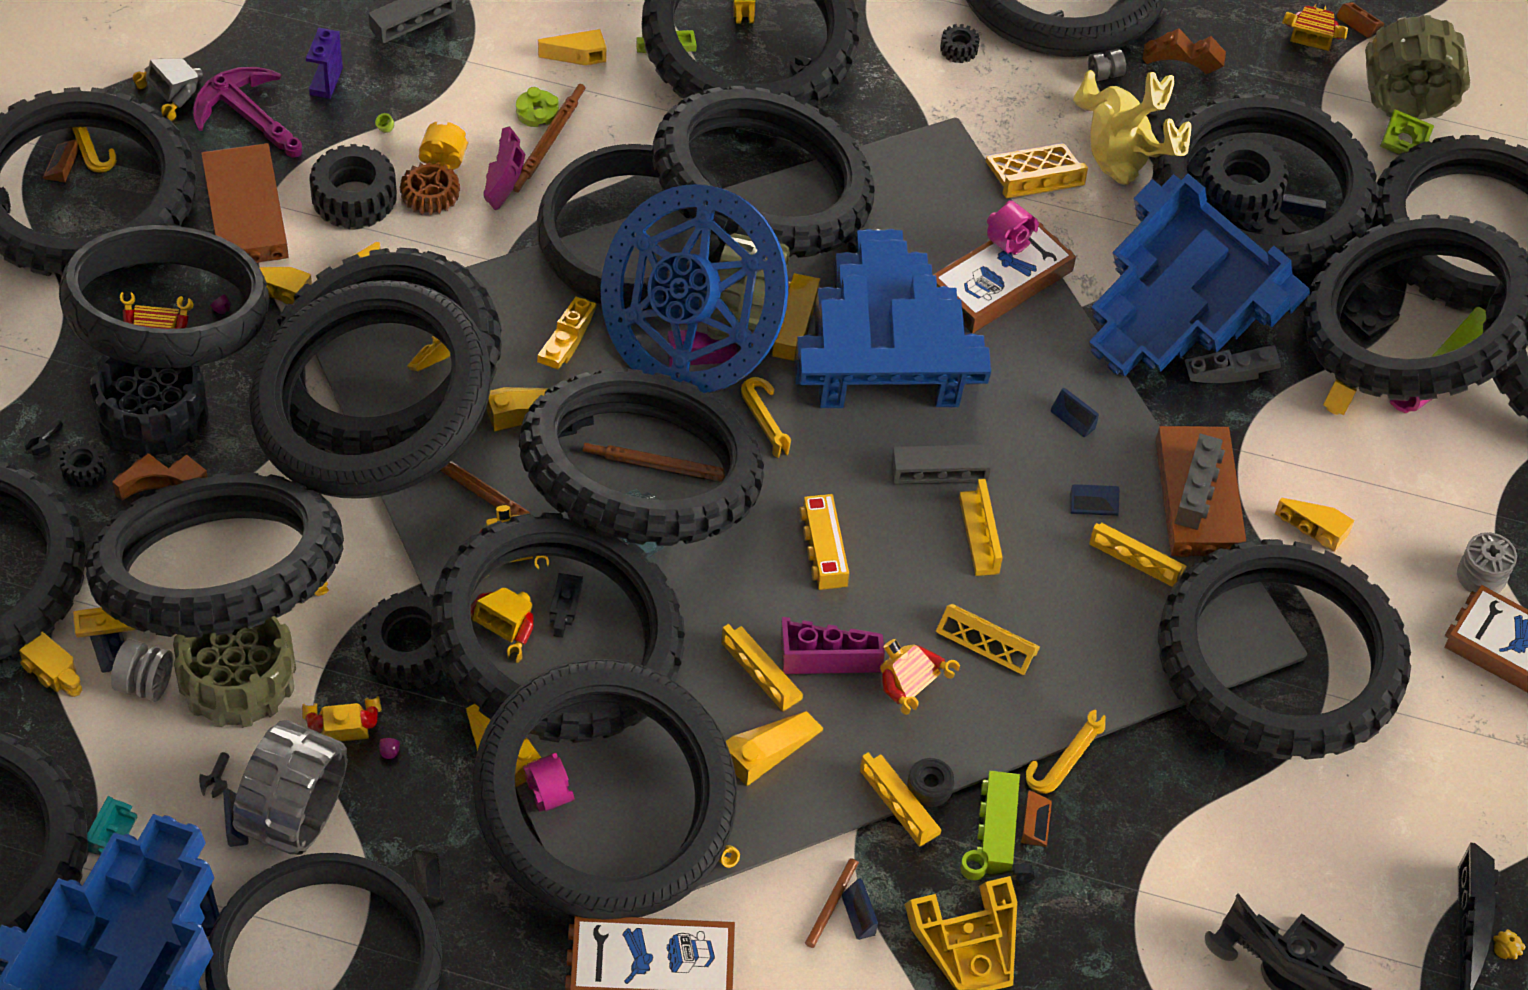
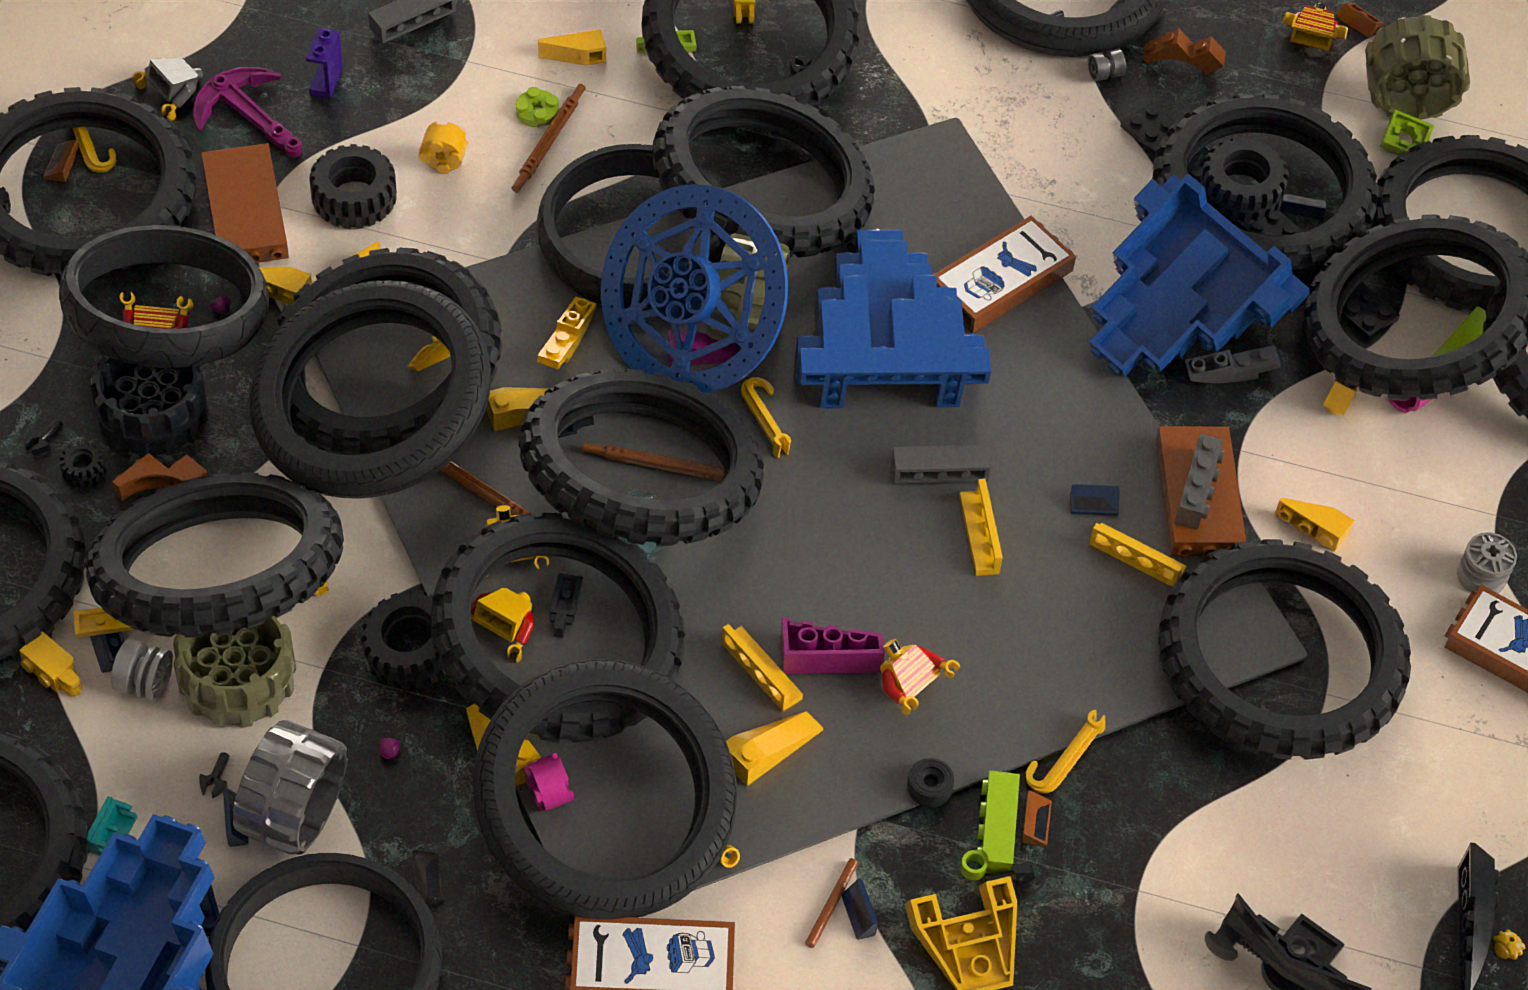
yellow torso [302,696,382,741] -> none
lime hinge [375,113,394,133] -> none
dark orange gear [400,161,460,215] -> none
magenta slope [483,126,526,210] -> none
yellow brick [772,273,820,361] -> none
yellow brick [799,494,849,590] -> none
yellow fence [860,752,941,847] -> none
yellow fence [935,604,1040,675] -> none
black tyre [940,24,980,63] -> none
yellow fence [985,143,1088,199] -> none
dark pink brick [987,200,1039,255] -> none
dark blue slope [1051,388,1099,437] -> none
light yellow animal [1073,70,1191,185] -> none

